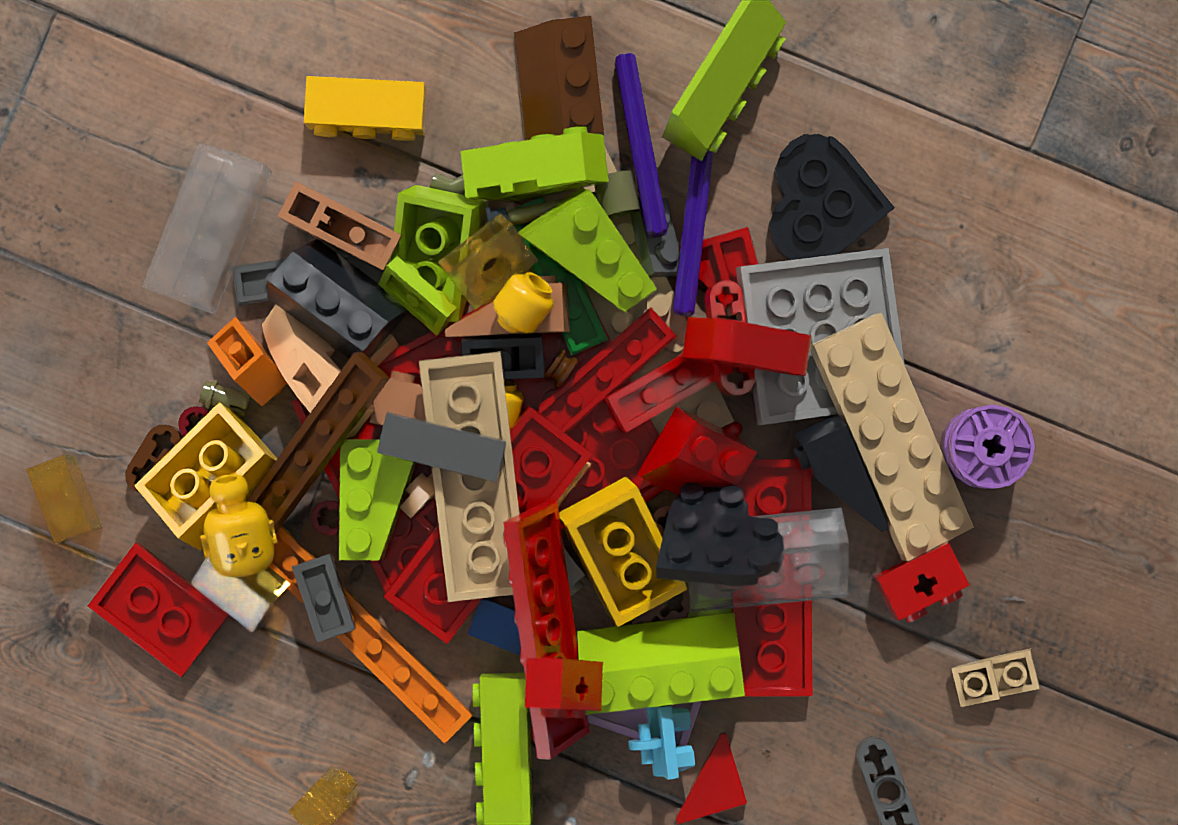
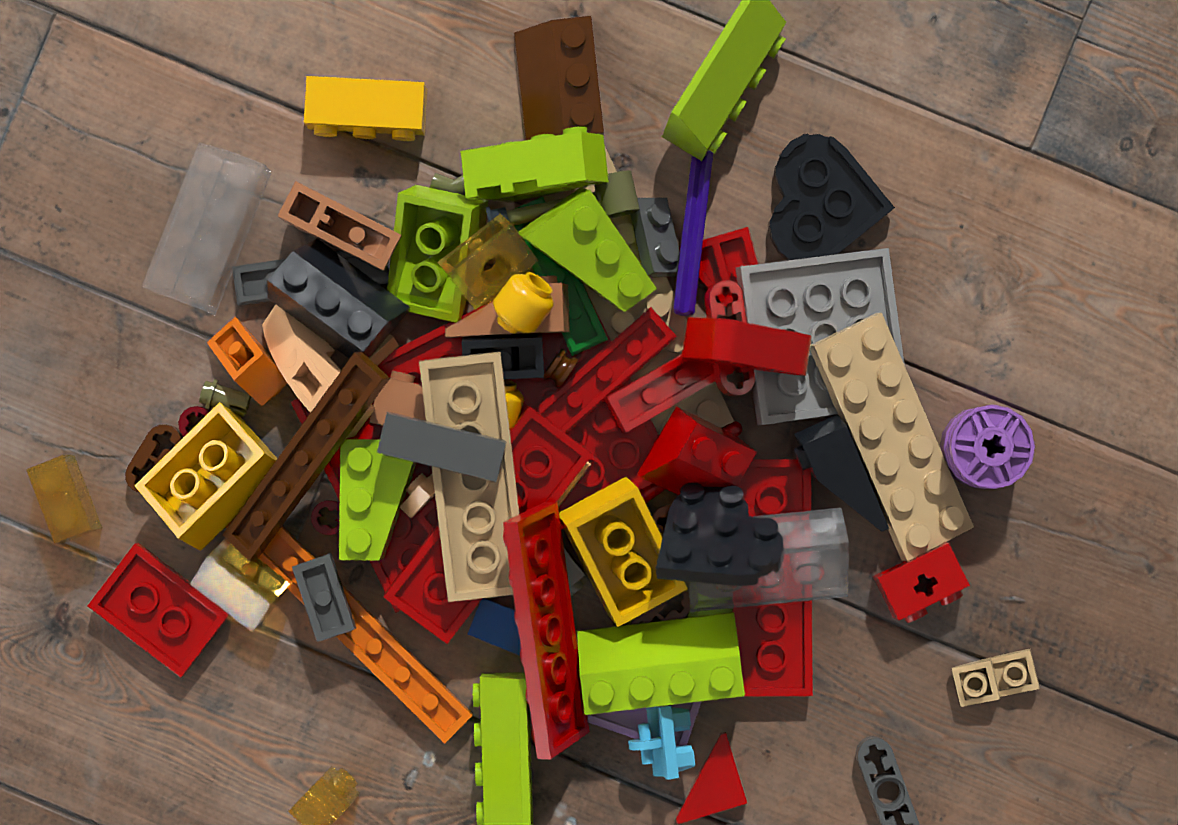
yellow piece [200,474,277,578] -> none
lime plate [378,256,457,335] -> none
red brick [525,658,603,718] -> none
dark purple axle [615,53,668,238] -> none

